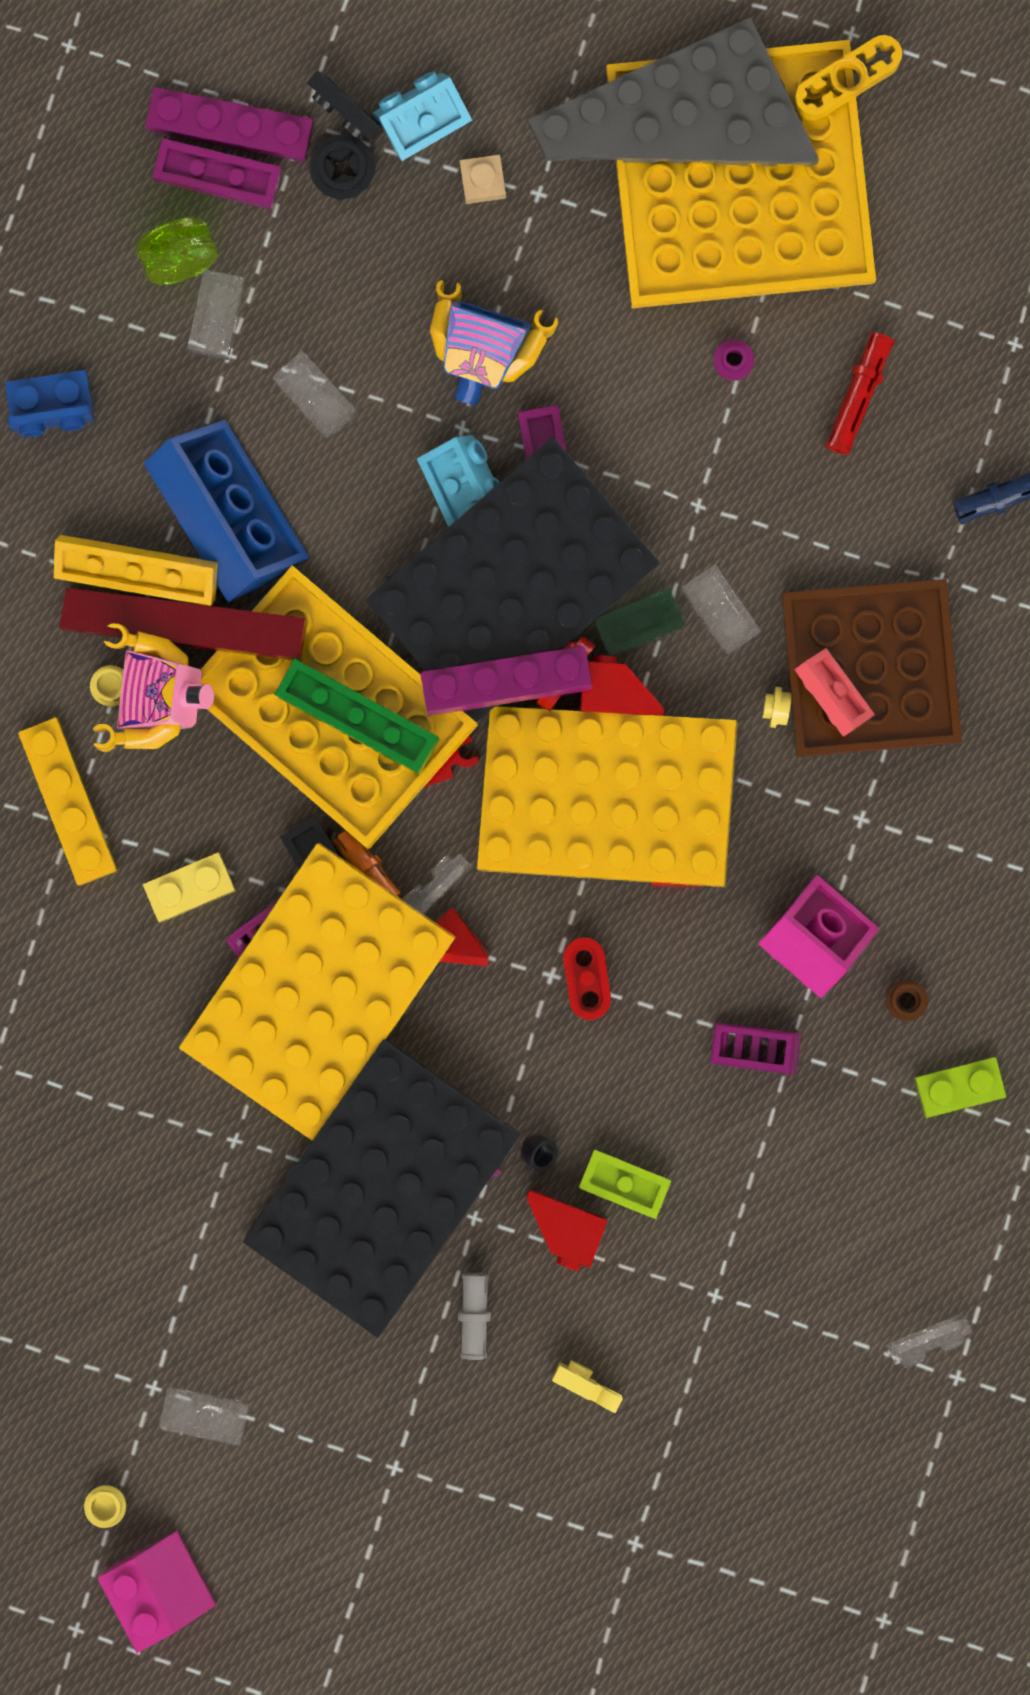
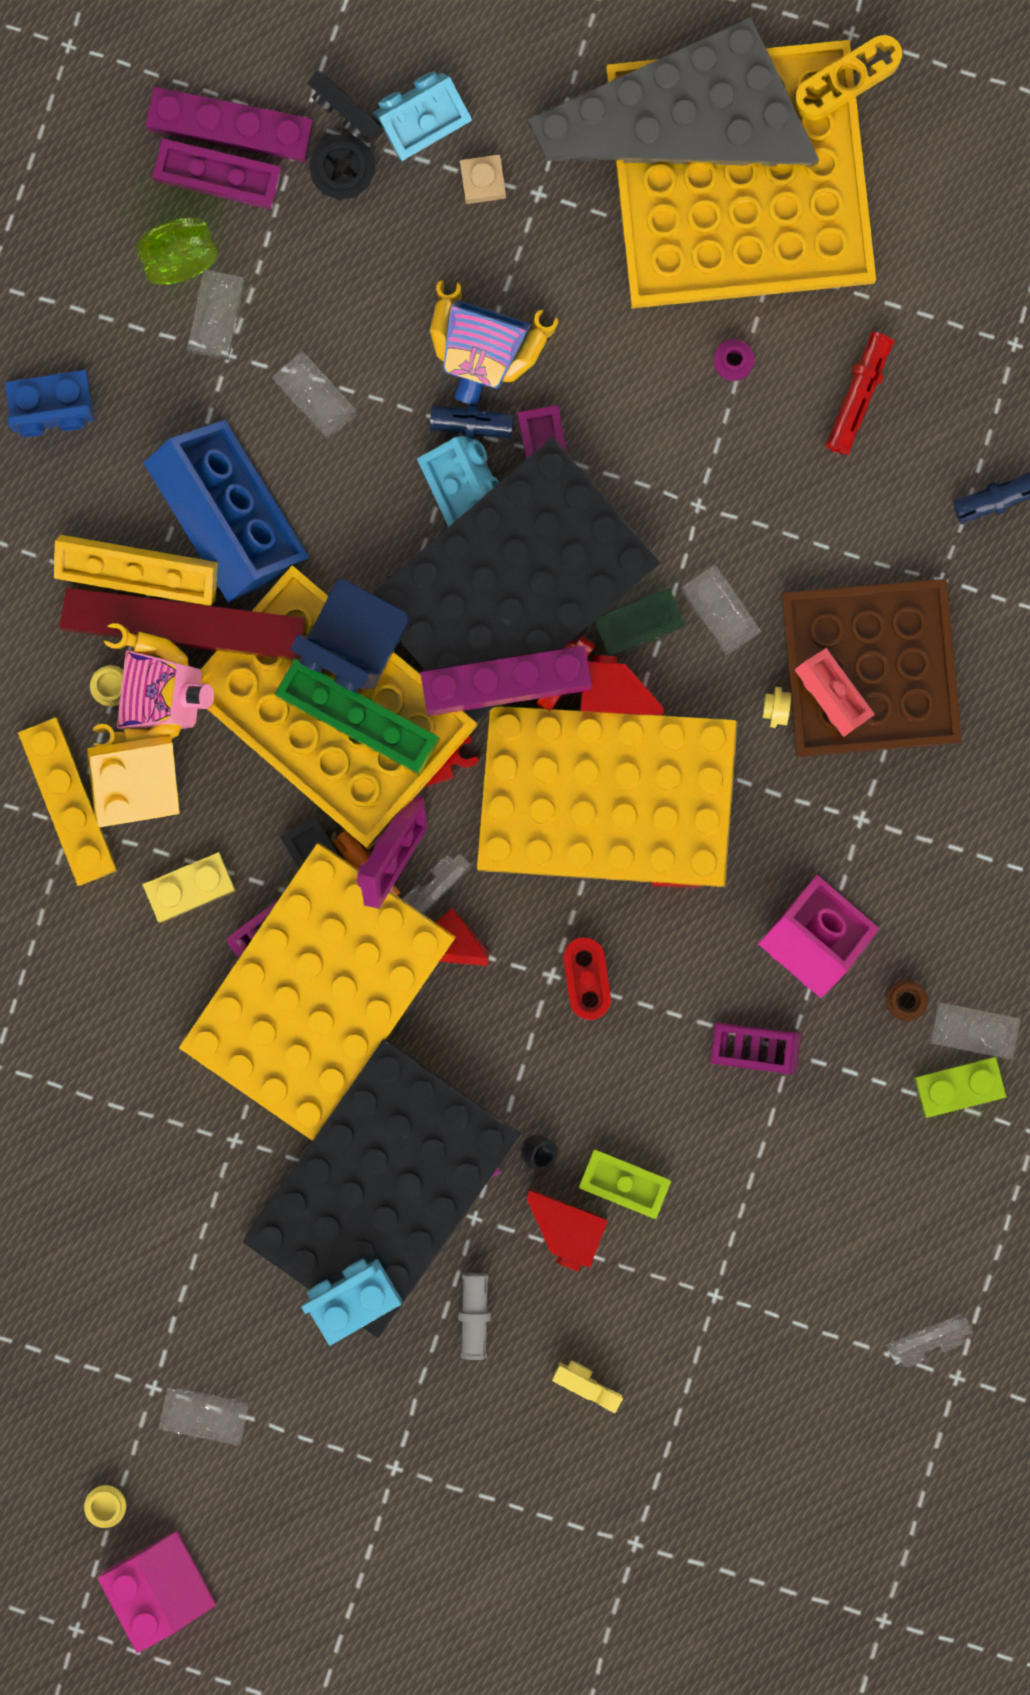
none -> yellow plate [87,736,180,827]
none -> dark blue bracket [290,579,409,692]
none -> medium azure bracket [301,1259,403,1346]
none -> magenta plate [357,796,428,909]
none -> dark blue pin [430,404,514,440]
none -> clear plate [929,1002,1021,1060]

